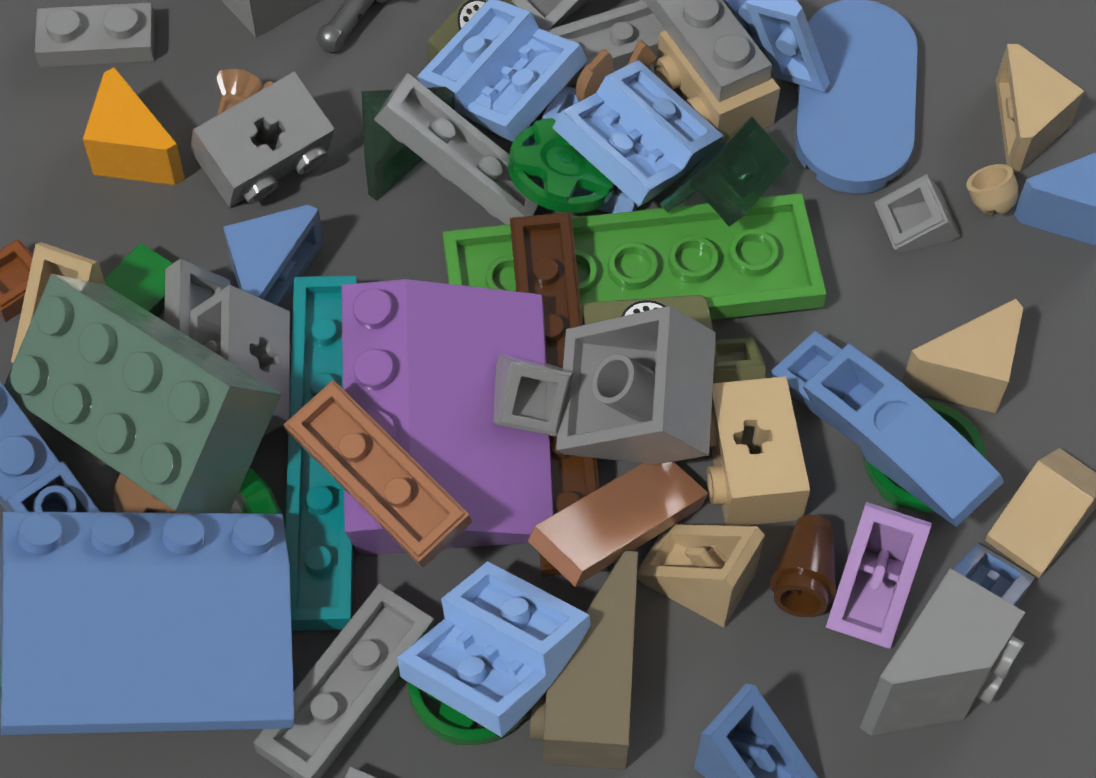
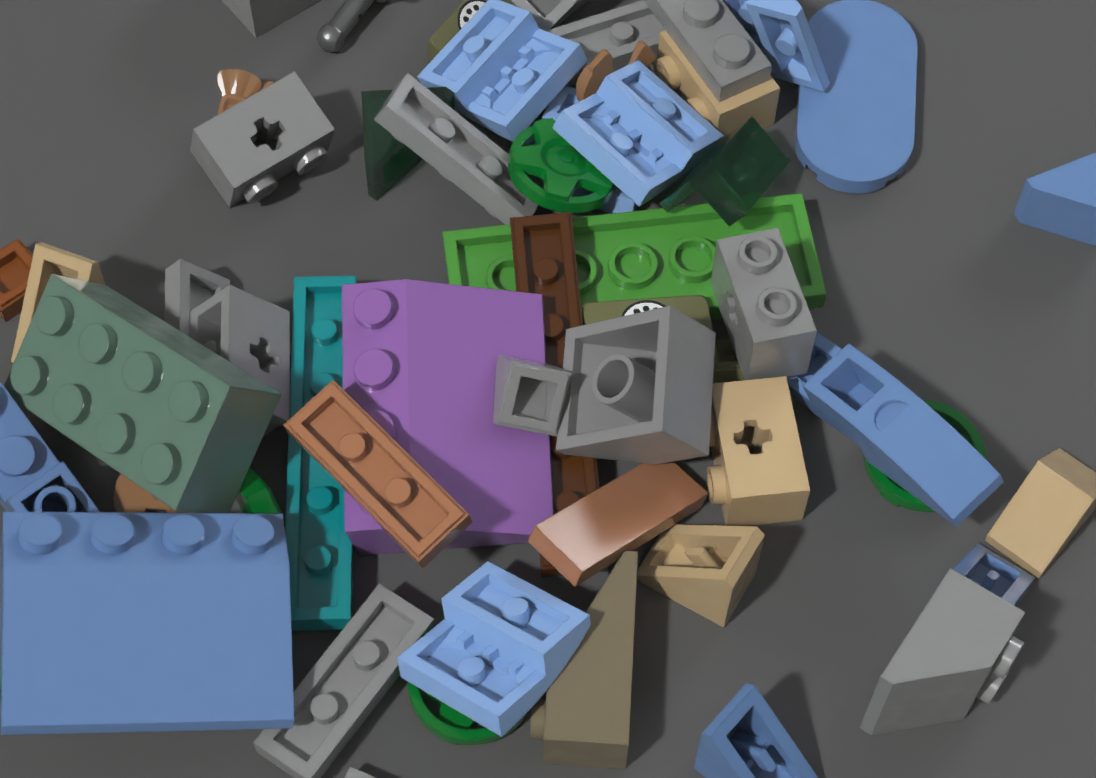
light grey plate [34,2,155,68] -> none
light orange slope [83,67,185,185] -> none
green tile [104,242,173,317] -> none
medium blue slope [223,205,324,307] -> none
reddish brown cone [770,515,837,617] -> none
lavender slope [825,502,932,649] -> none
light grey slope [874,174,961,253] -> none
tan slope [901,299,1023,413] -> none
tan hinge [966,164,1019,215] -> none
tan slope [995,44,1084,173] -> none
none -> light grey brick [711,228,817,380]

